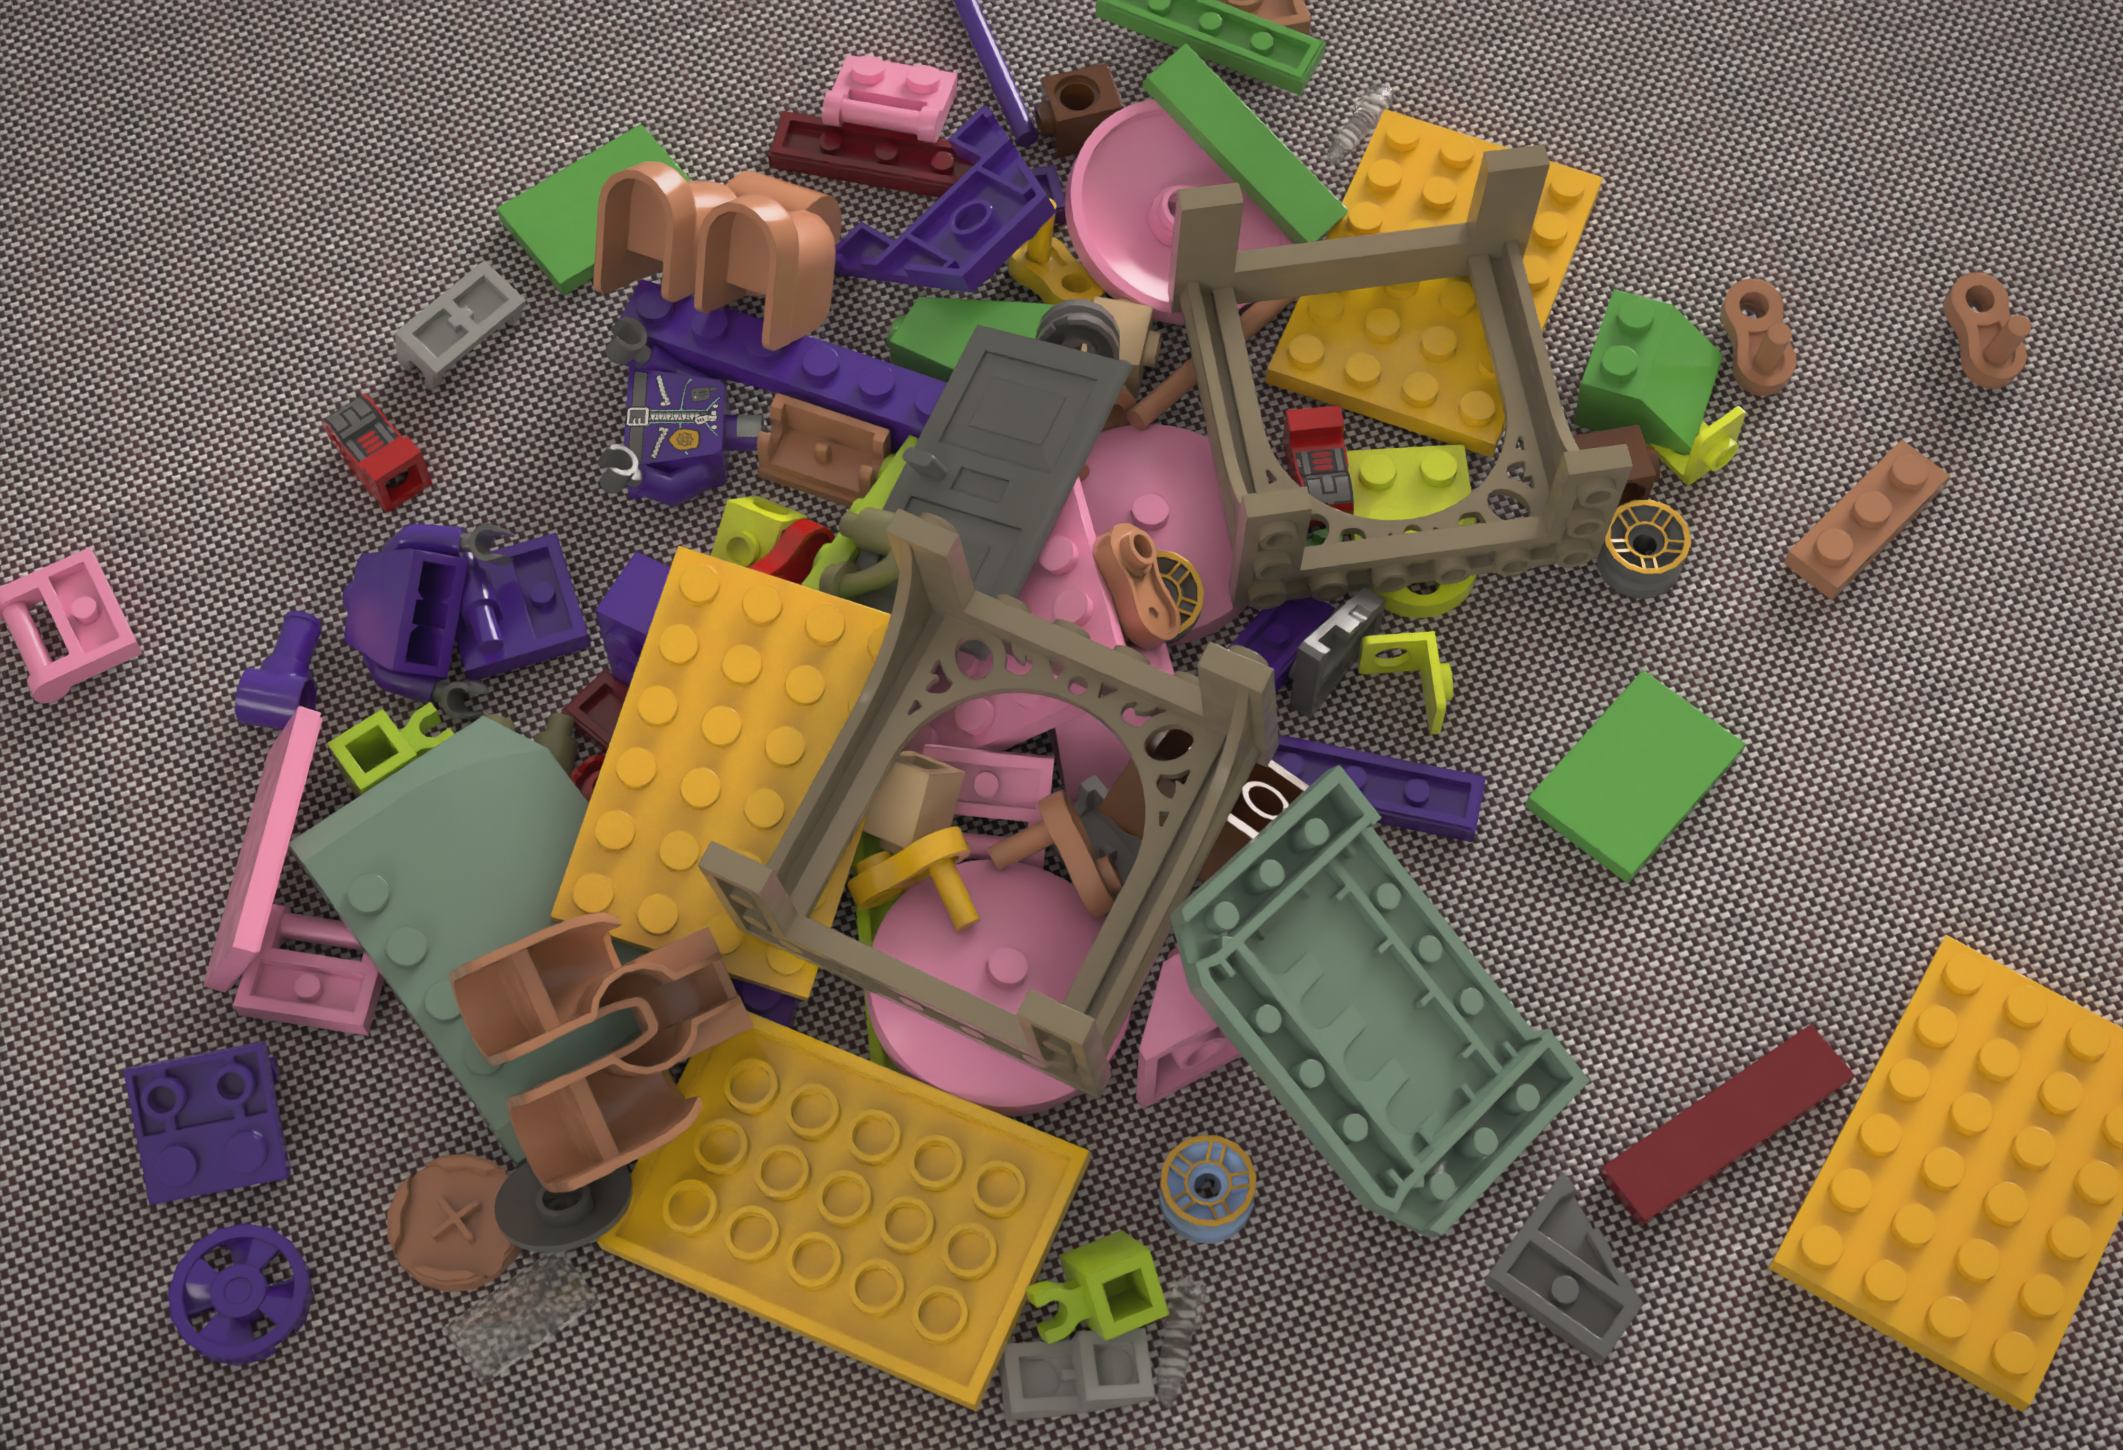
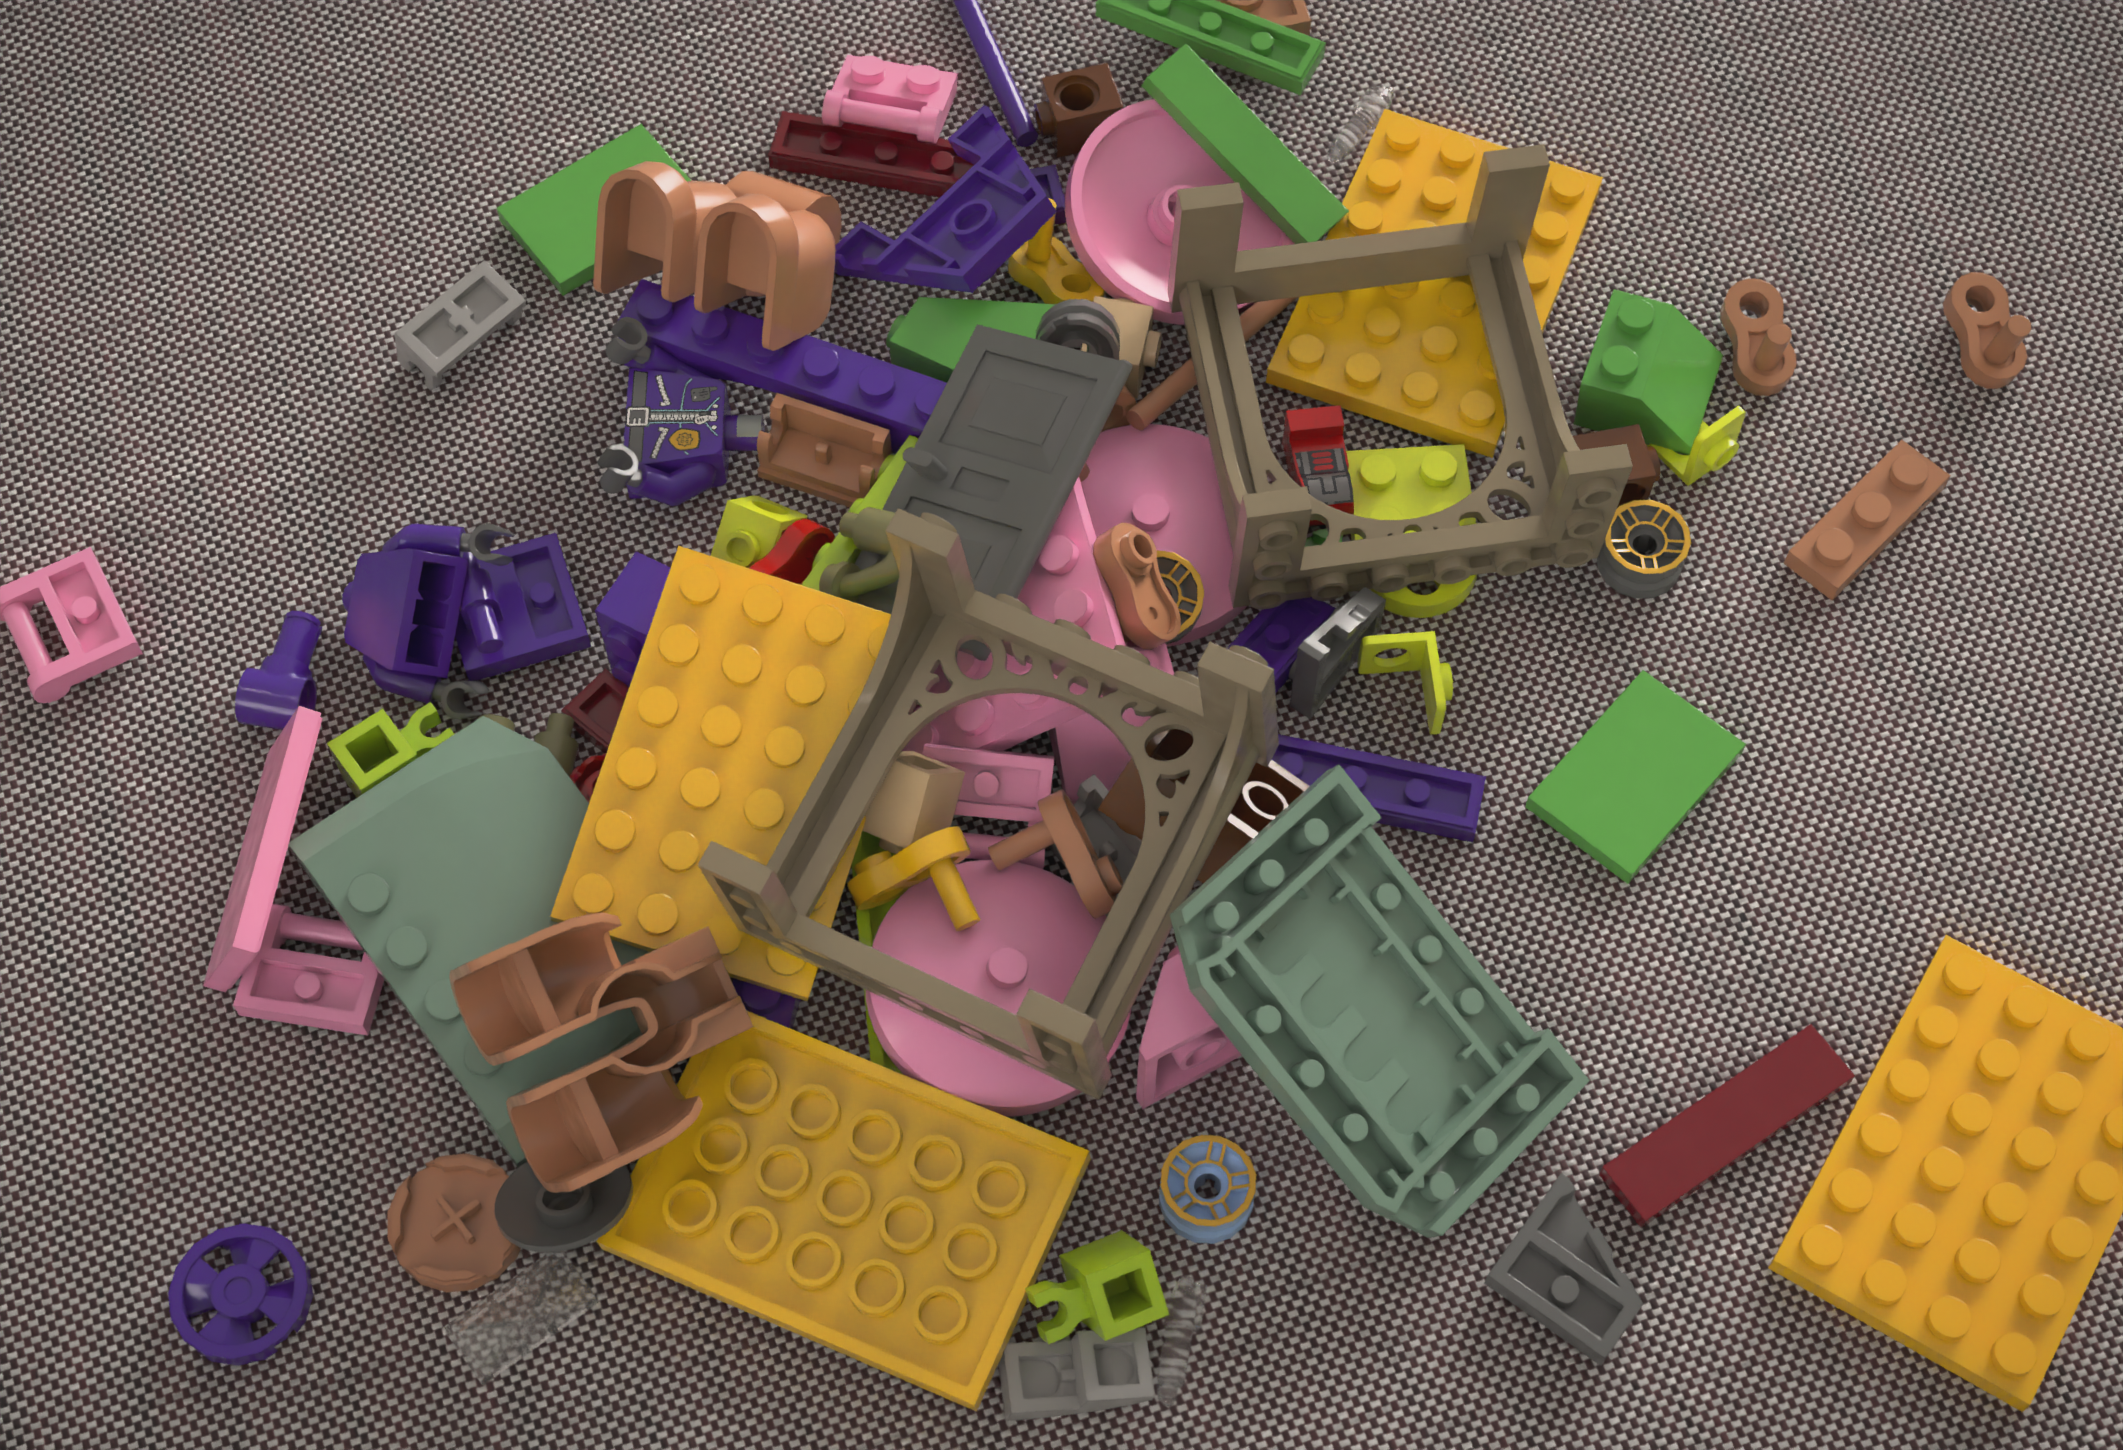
dark purple plate [123,1041,291,1205] -> none
red leg [321,394,433,513] -> none

